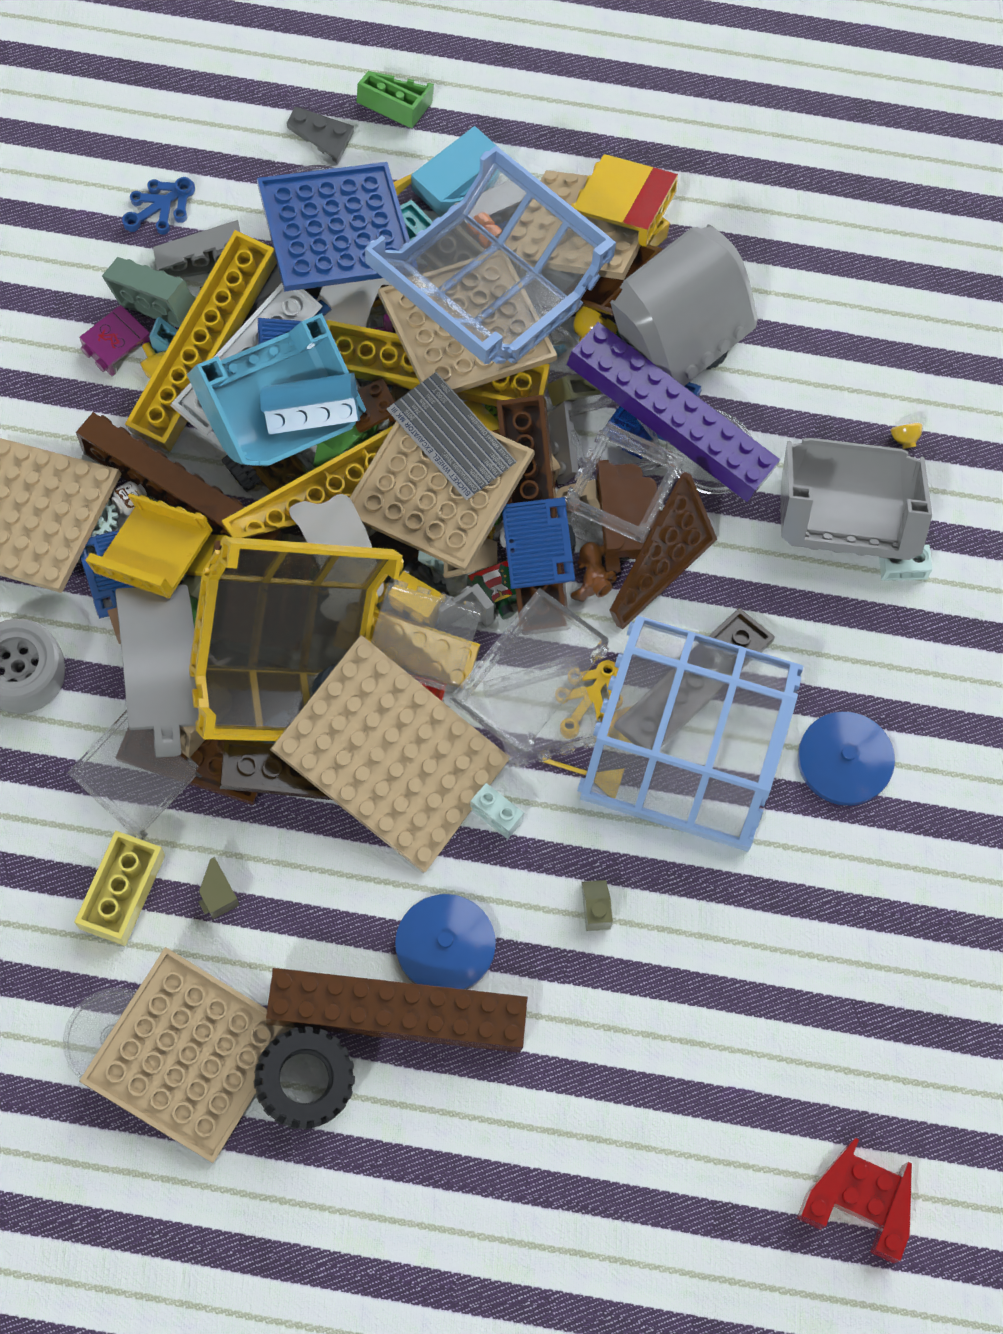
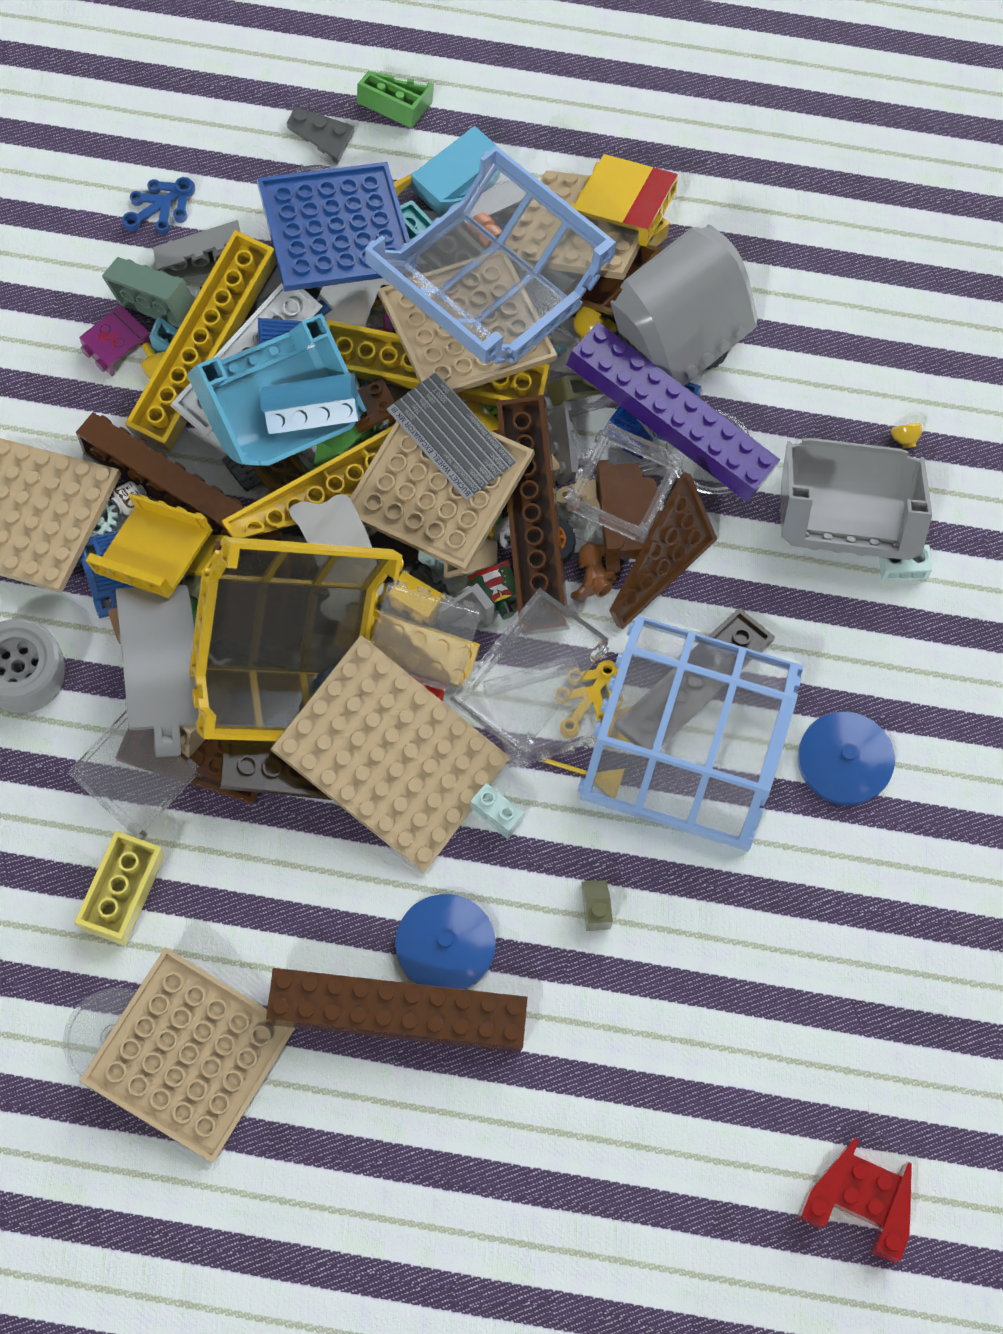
olive slope [198,857,239,919] -> none
black tyre [253,1027,355,1130] -> none
blue window [502,497,575,589] -> none

